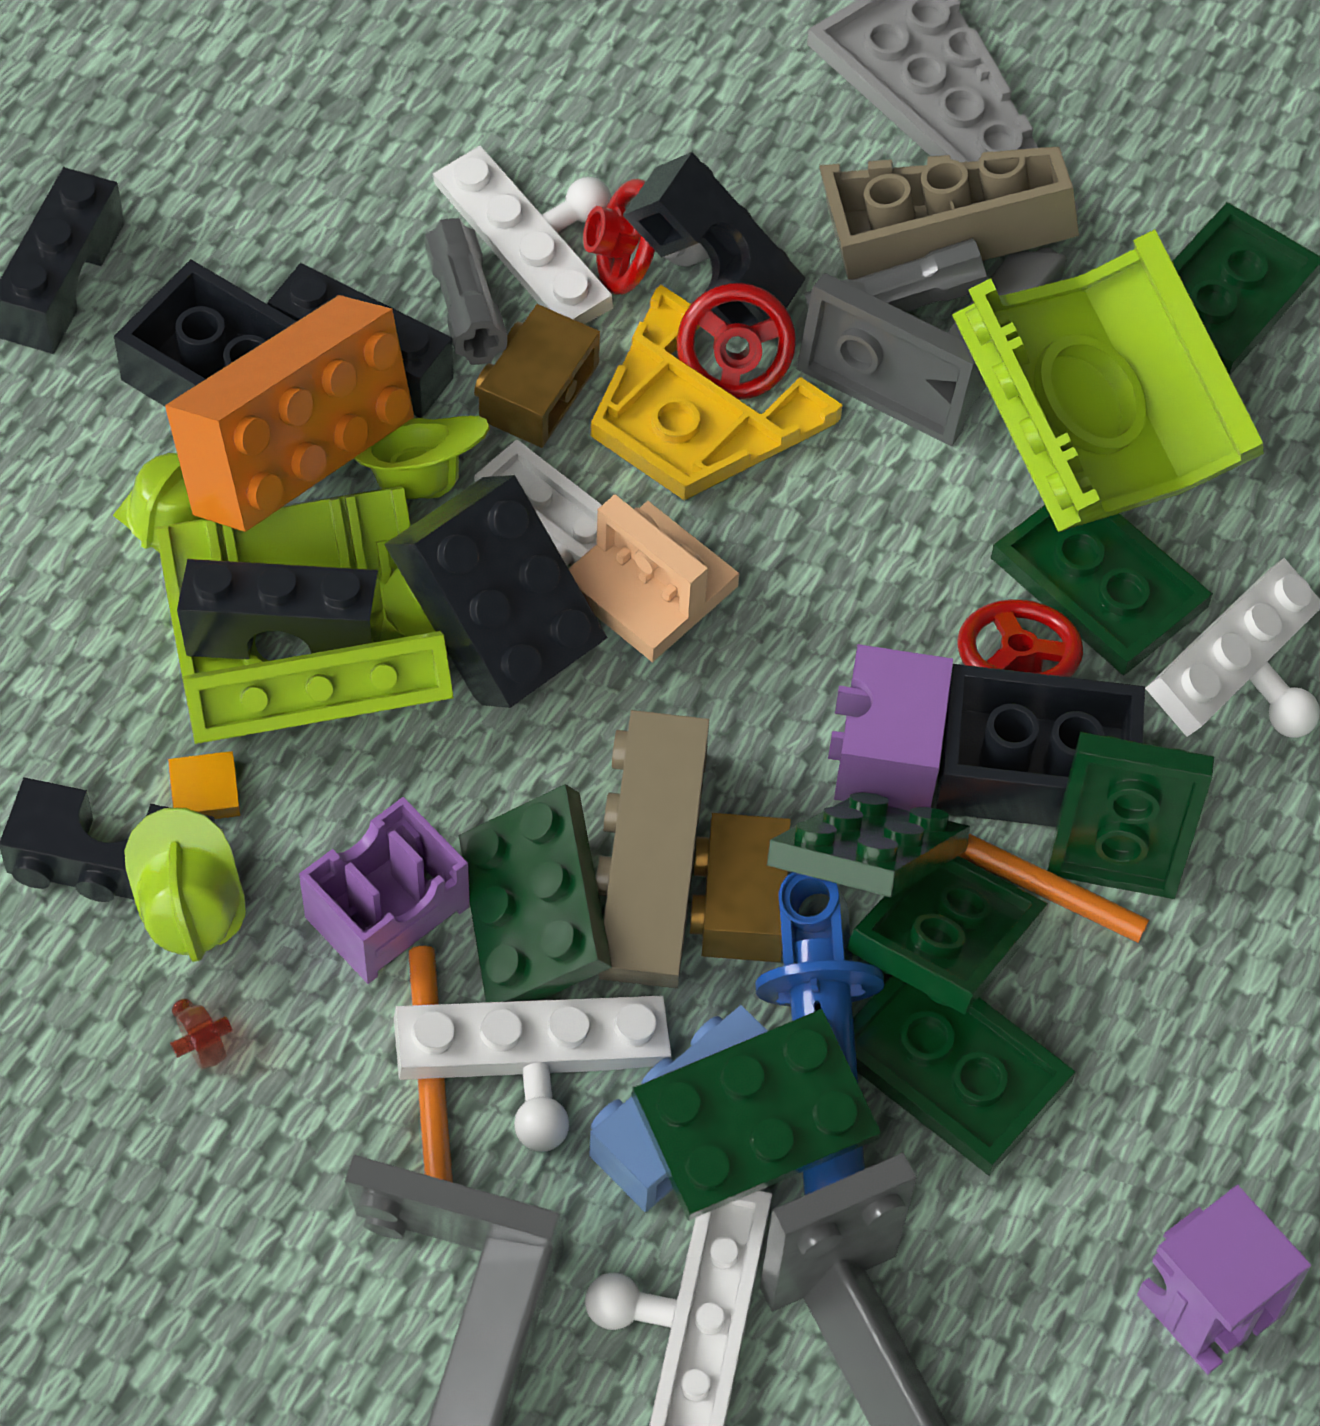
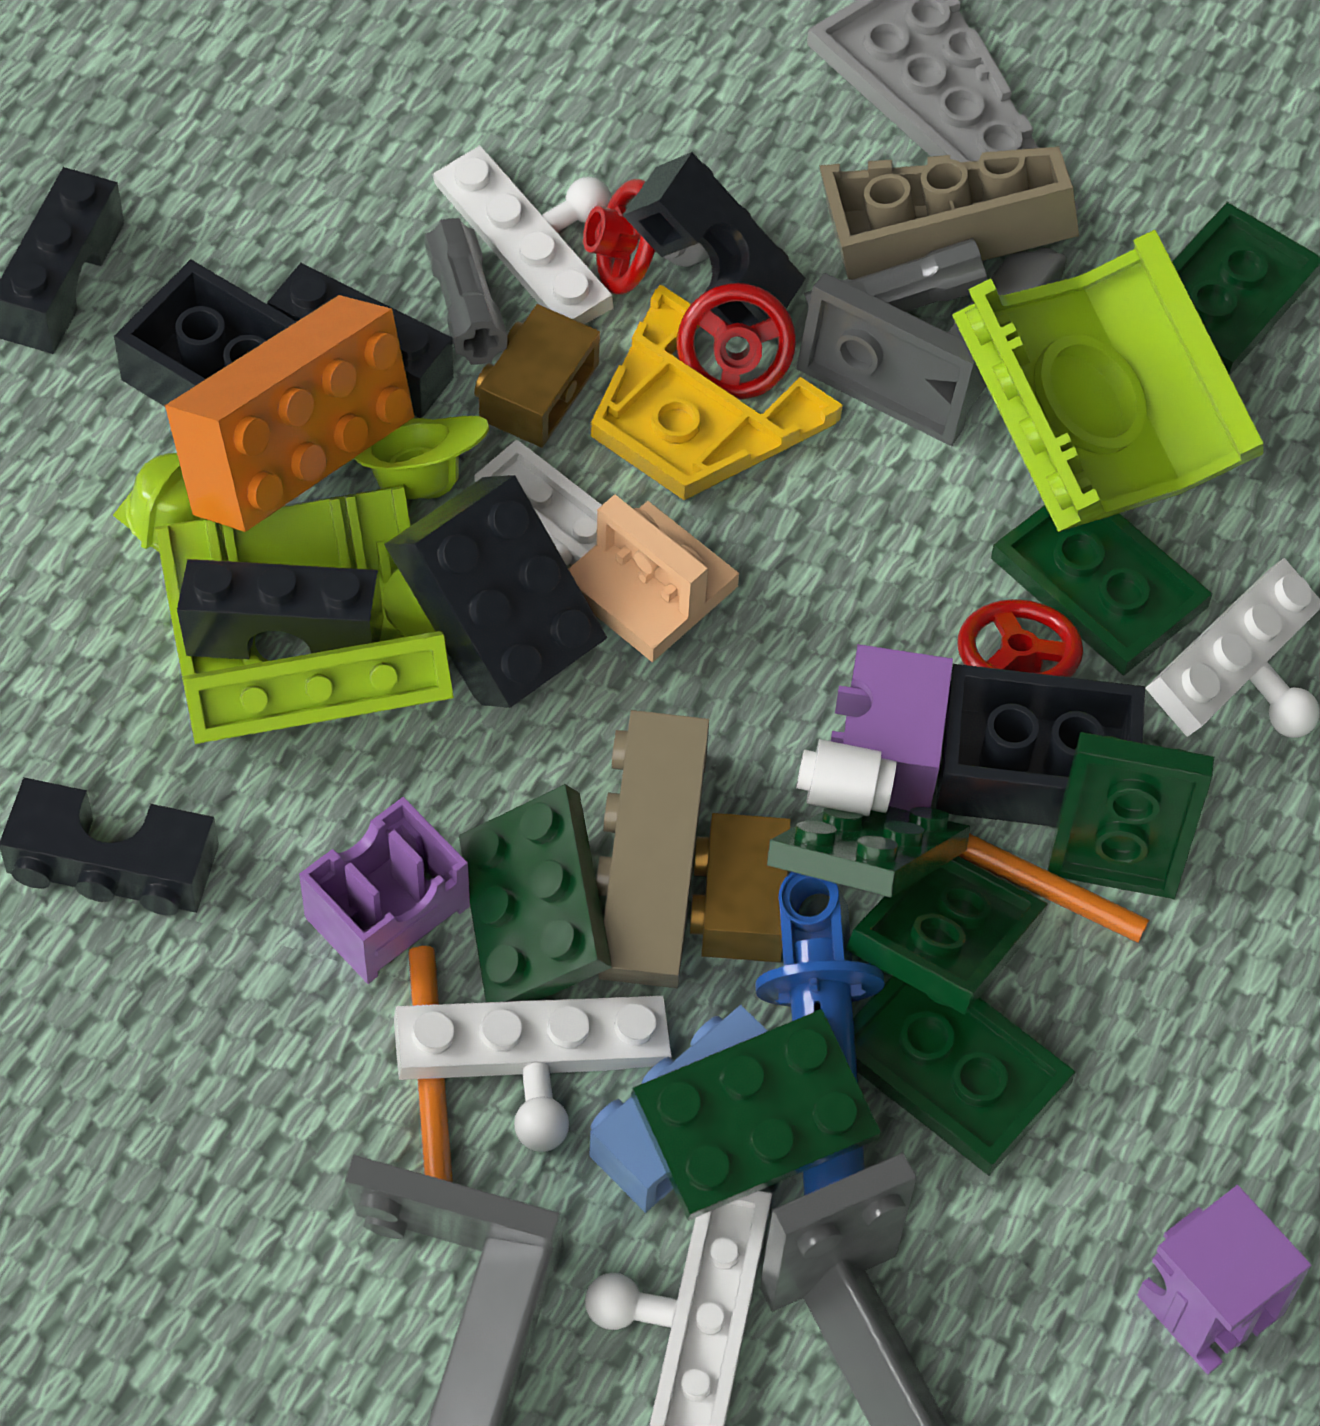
lime piece [125,808,246,962] -> none
light orange tile [168,751,241,819] -> none
clear red piece [170,999,233,1069] -> none
none -> white brick [796,739,896,816]

